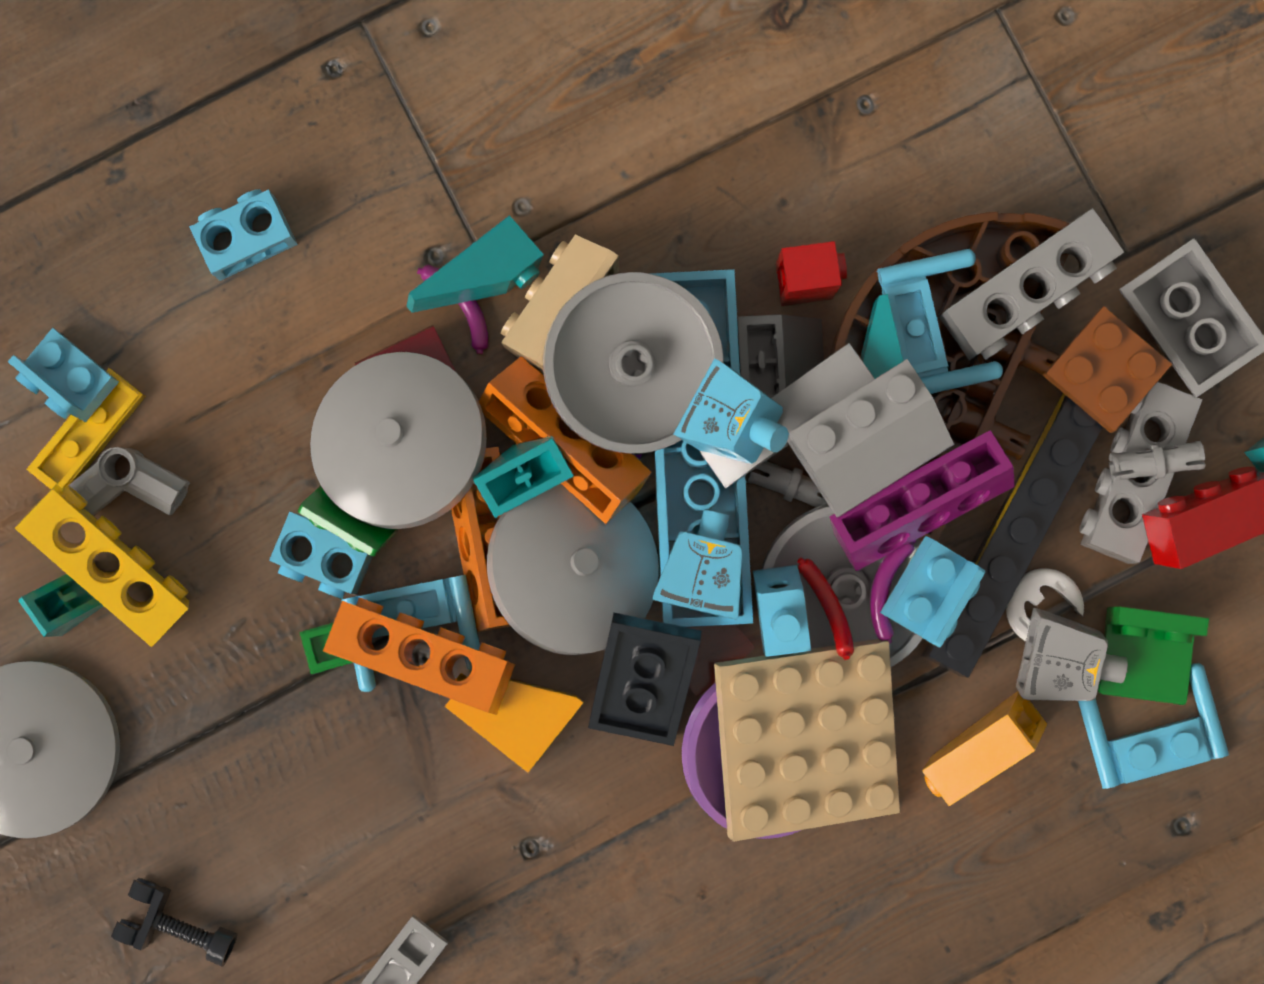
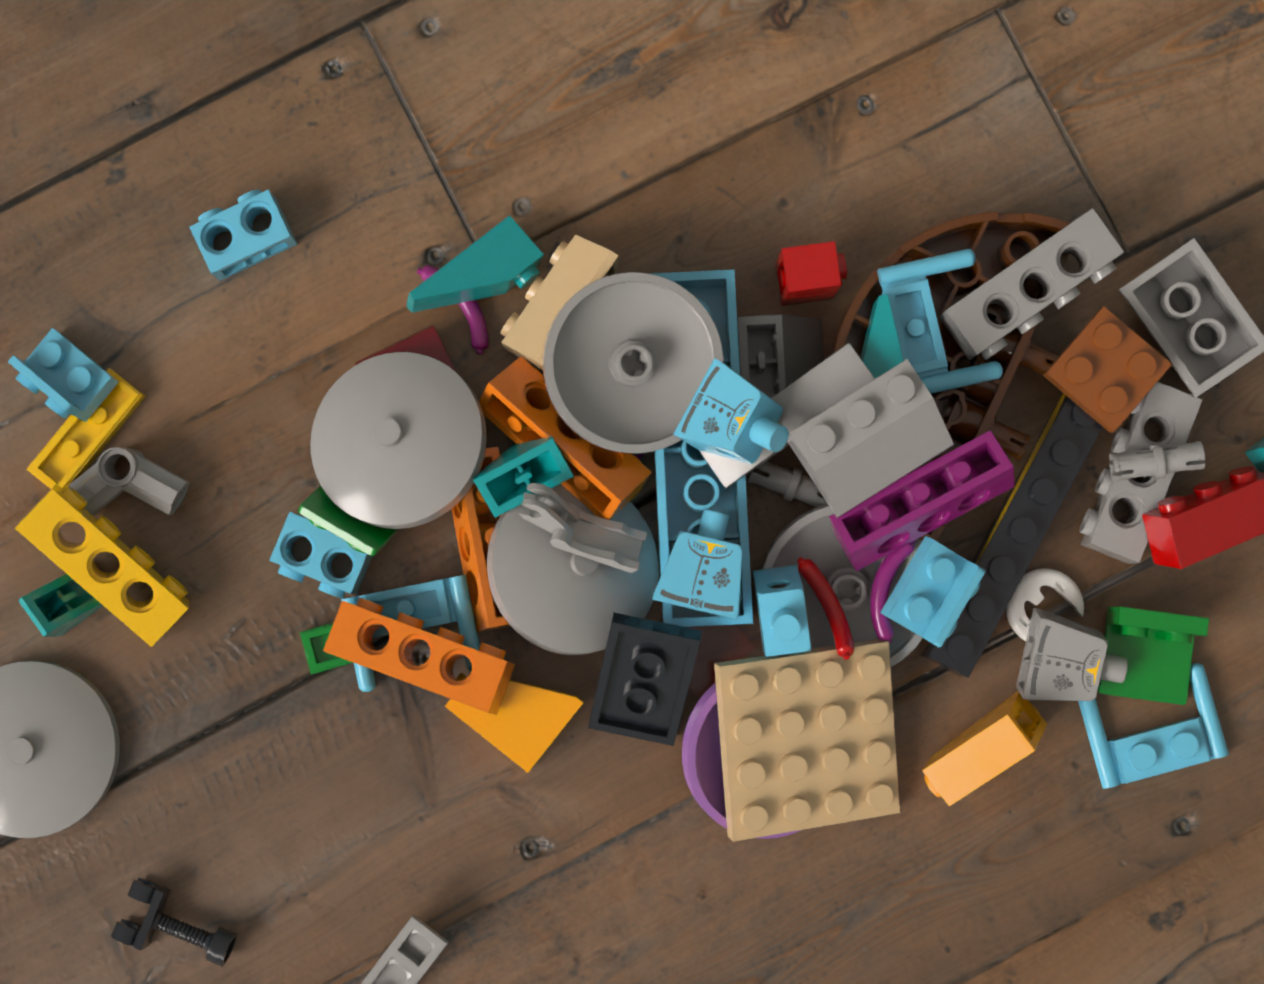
none -> light grey arm [518,483,648,573]

